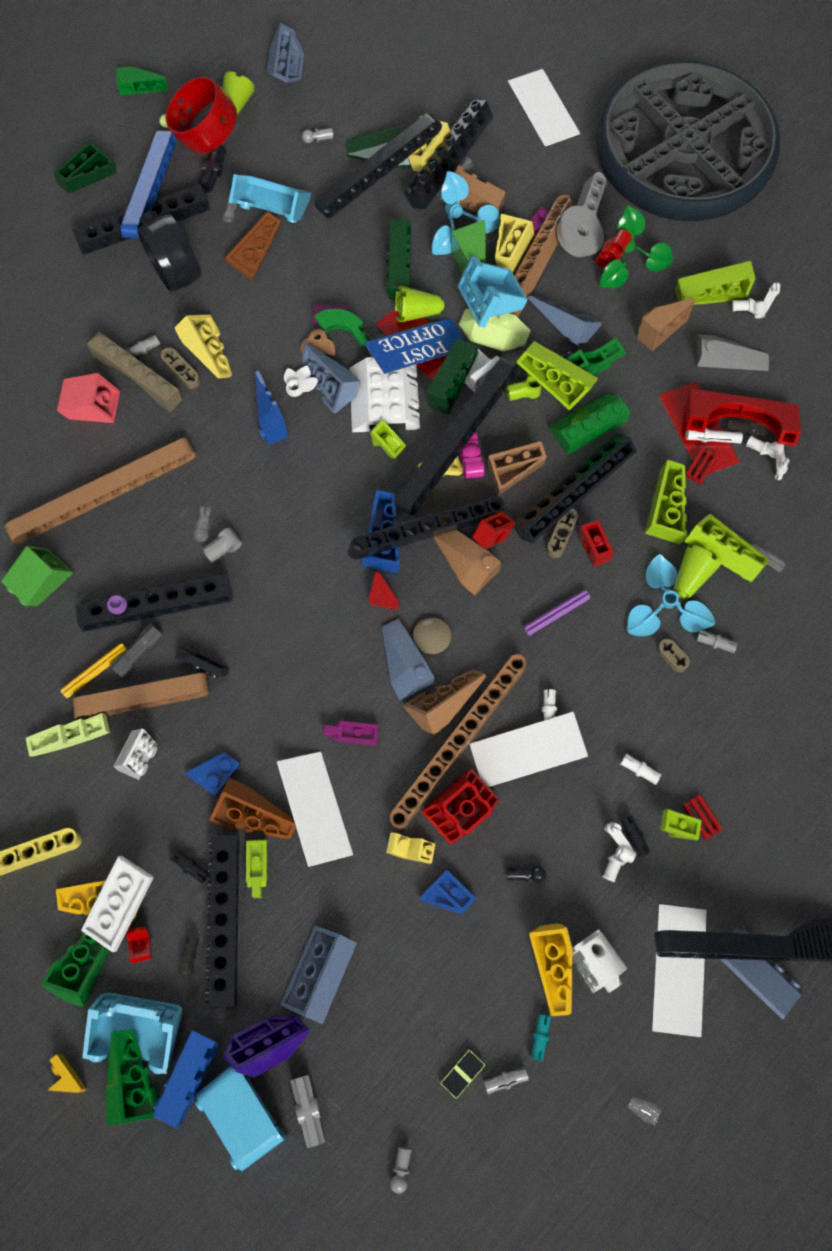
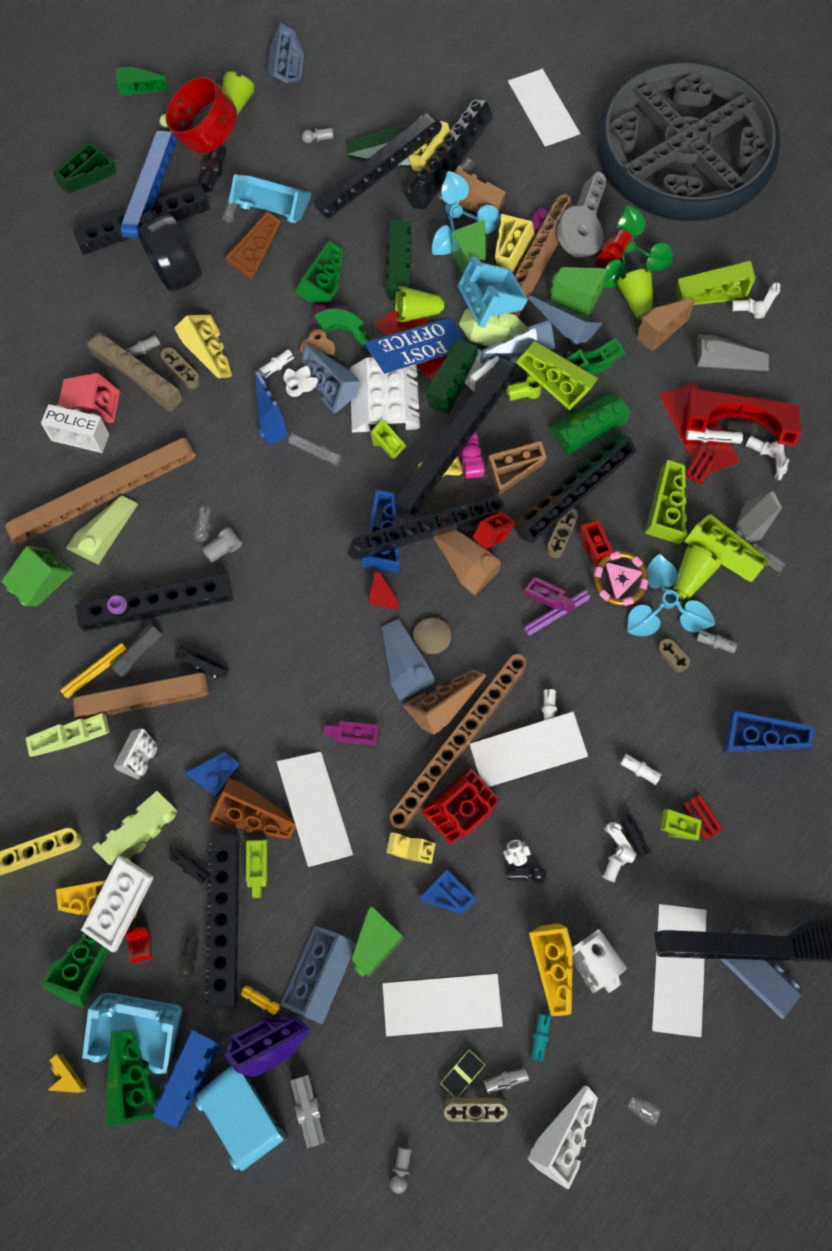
none -> white brick [41,405,110,453]
none -> yellowish green wedge [66,495,138,565]
none -> yellowish green wedge [92,791,177,867]
none -> yellow axle [241,985,280,1015]
none -> white pin [259,349,294,378]
none -> clear pin [288,433,341,466]
none -> green wedge [295,240,344,303]
none -> bright green slope [351,906,403,977]
none -> white sticker [383,974,503,1036]
none -> dark tan beam [444,1097,507,1122]
none -> sand blue wedge [480,320,555,363]
none -> white gear [503,840,531,866]
none -> magenta hinge [524,577,576,613]
none -> white wedge [528,1086,598,1189]
none -> bright green slope [550,267,607,316]
none -> piece [594,551,649,606]
none -> lime cone [617,269,653,321]
none -> blue wedge [723,711,815,752]
none -> light grey wedge [733,491,782,544]

